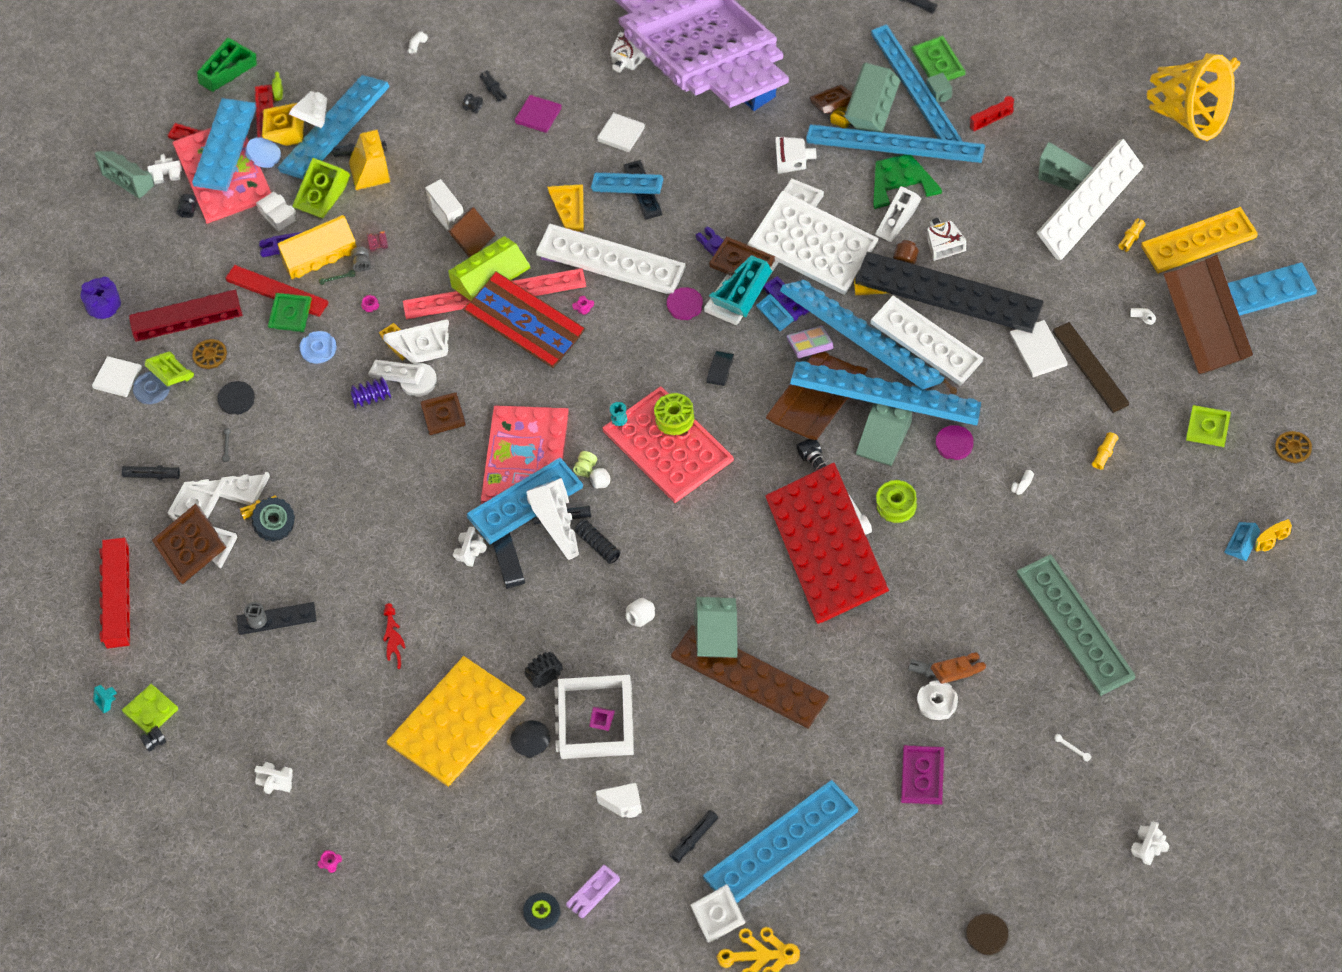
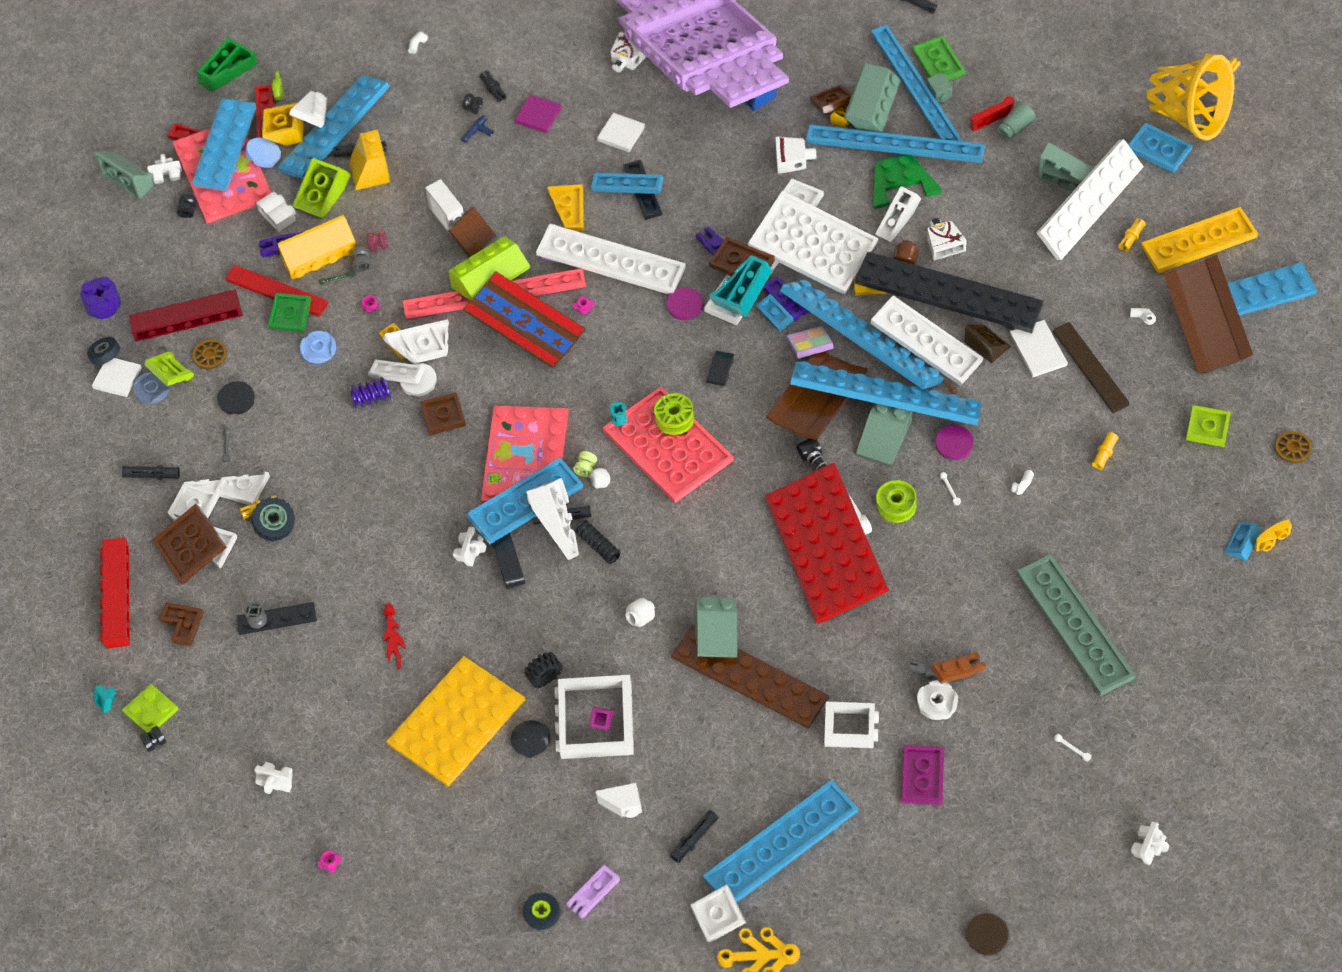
none -> black bush [87,337,120,365]
none -> reddish brown plate [159,602,204,646]
none -> dark blue piece [461,115,494,143]
none -> white window [824,702,879,748]
none -> white hinge [939,472,961,505]
none -> dark brown slope [964,325,1011,364]
none -> sand green plant [996,102,1036,140]
none -> dark azure plate [1128,123,1192,173]

